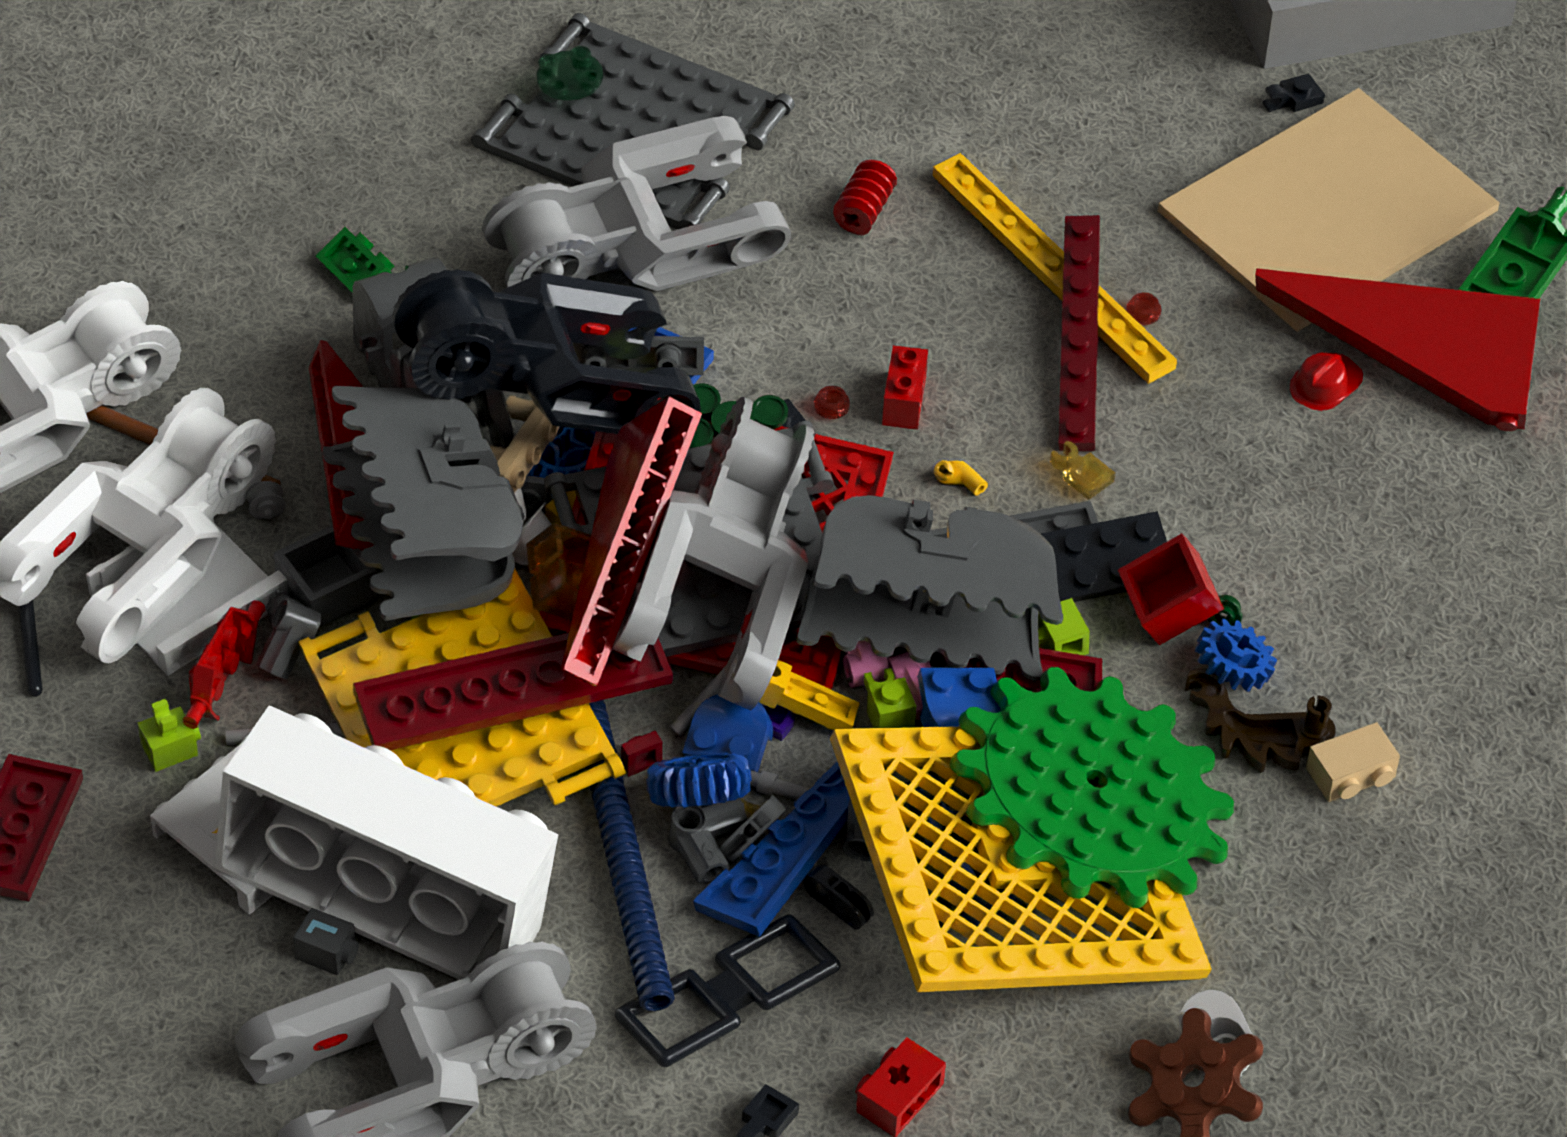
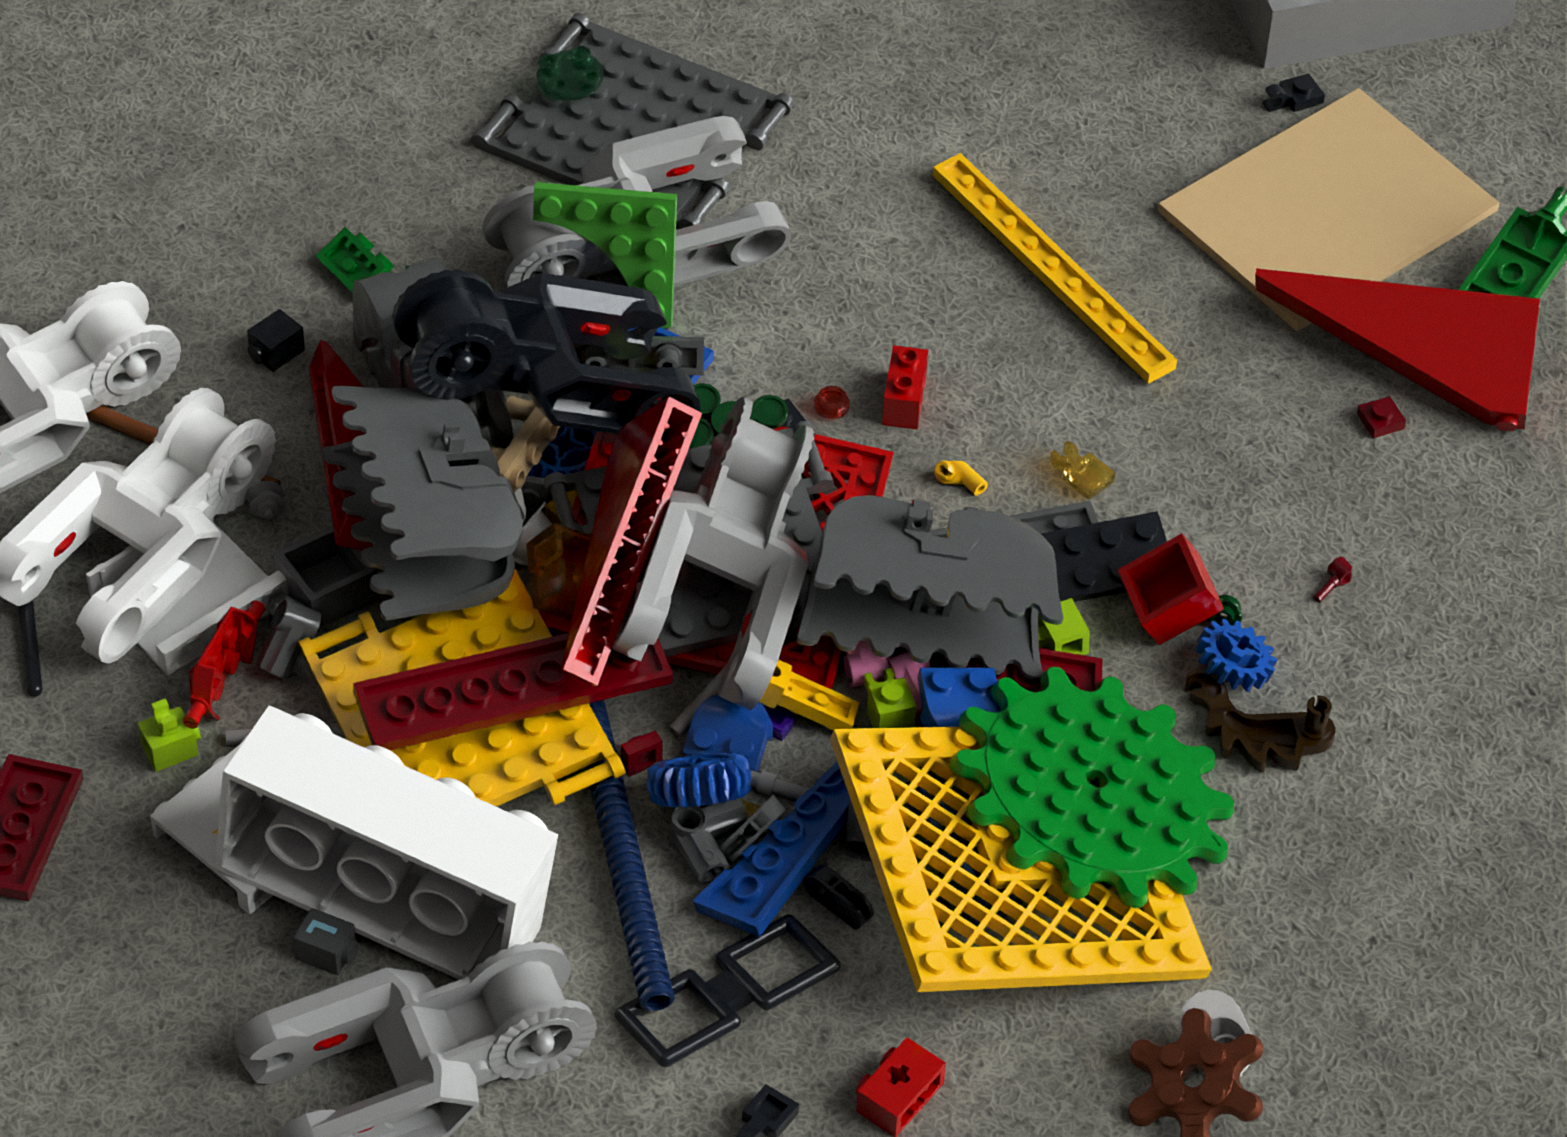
red piece [833,160,897,236] -> none
dark red plate [1058,215,1101,452] -> none
clear red plate [1126,292,1162,325] -> none
red piece [1289,352,1363,411] -> none
tan brick [1306,722,1400,802] -> none
none -> black brick [247,309,305,372]
none -> bright green plate [533,182,677,328]
none -> dark red hand [1313,556,1352,603]
none -> dark red plate [1357,396,1406,439]

